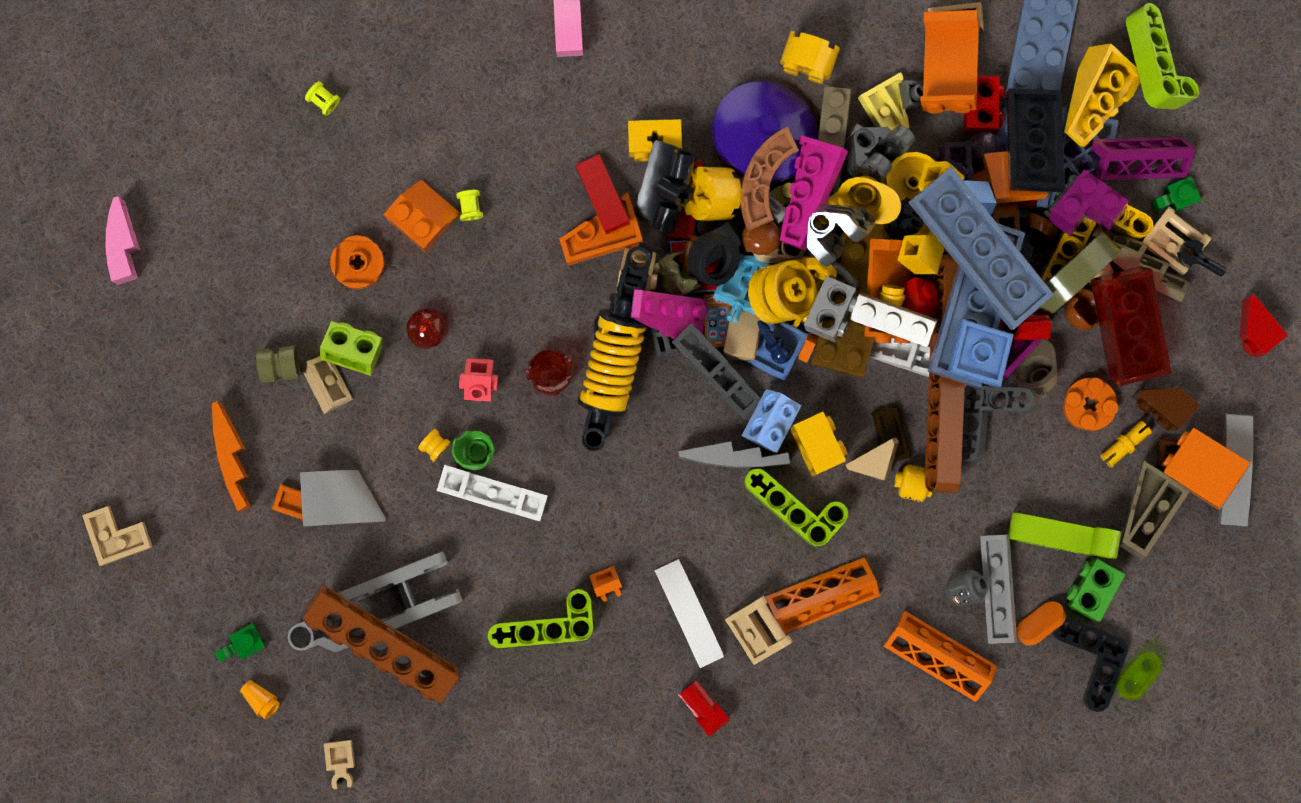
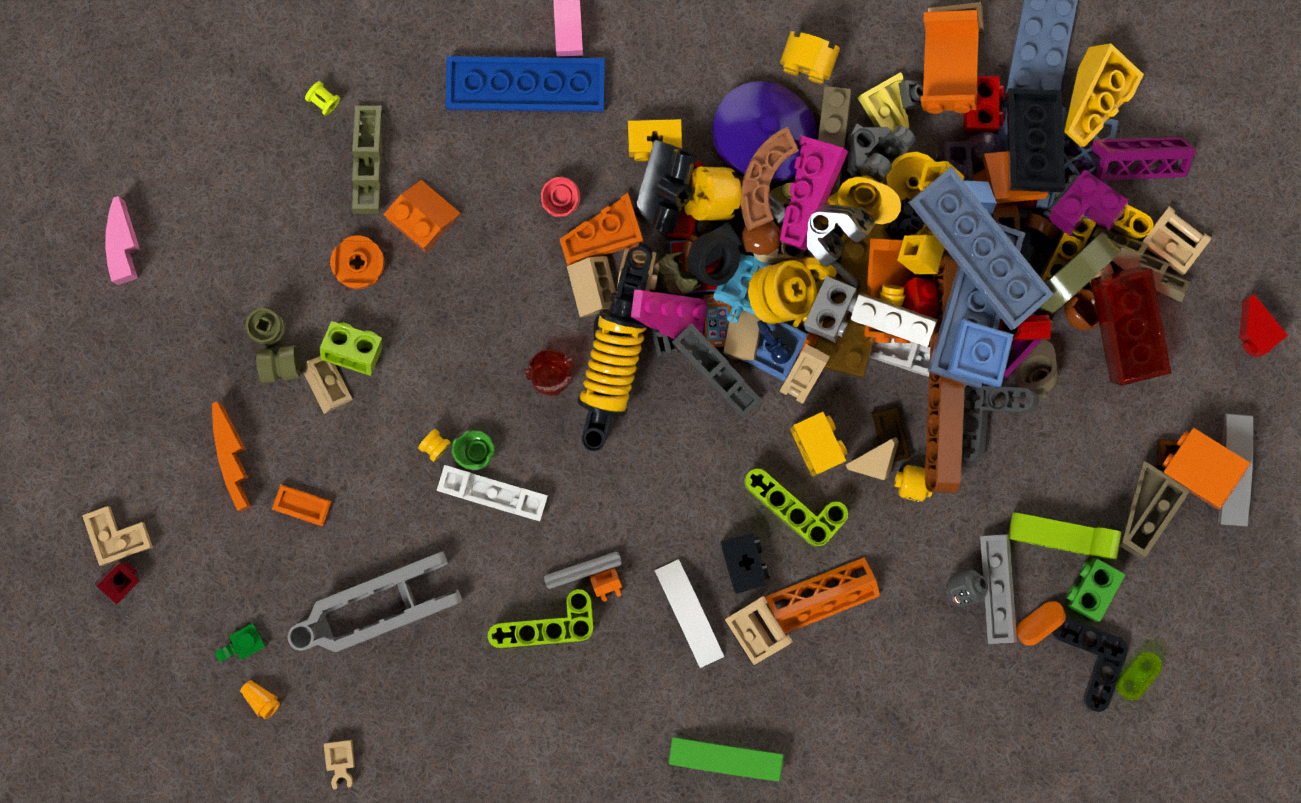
light grey slope [300,470,386,527] -> none
dark orange brick [303,584,459,703] -> none
clear red hair [406,307,449,349] -> none
neon yellow bush [456,190,483,221] -> none
coral brick [459,358,498,402] -> none
red tile [575,155,630,234] -> none
light grey slope [678,441,790,468] -> none
red piece [678,680,730,737] -> none
light blue brick [742,389,802,453] -> none
orange fence [883,610,997,702] -> none
orange plate [1063,378,1118,431] -> none
yellow pin [1100,421,1152,468] -> none
lime beam [1126,3,1199,110] -> none
reddish brown slope [1132,388,1200,431] -> none
green plate [1151,177,1202,212] -> none
black bar [1177,240,1226,277] -> none
none -> dark red brick [94,561,139,605]
none -> olive wheel [245,308,287,347]
none -> olive slope [352,106,382,214]
none -> blue plate [445,56,605,113]
none -> coral hair [541,176,581,217]
none -> light grey axle [544,552,622,589]
none -> tan brick [567,256,616,317]
none -> bright green slope [669,737,784,782]
none -> black brick [720,533,770,594]
none -> tan plate [779,344,830,404]

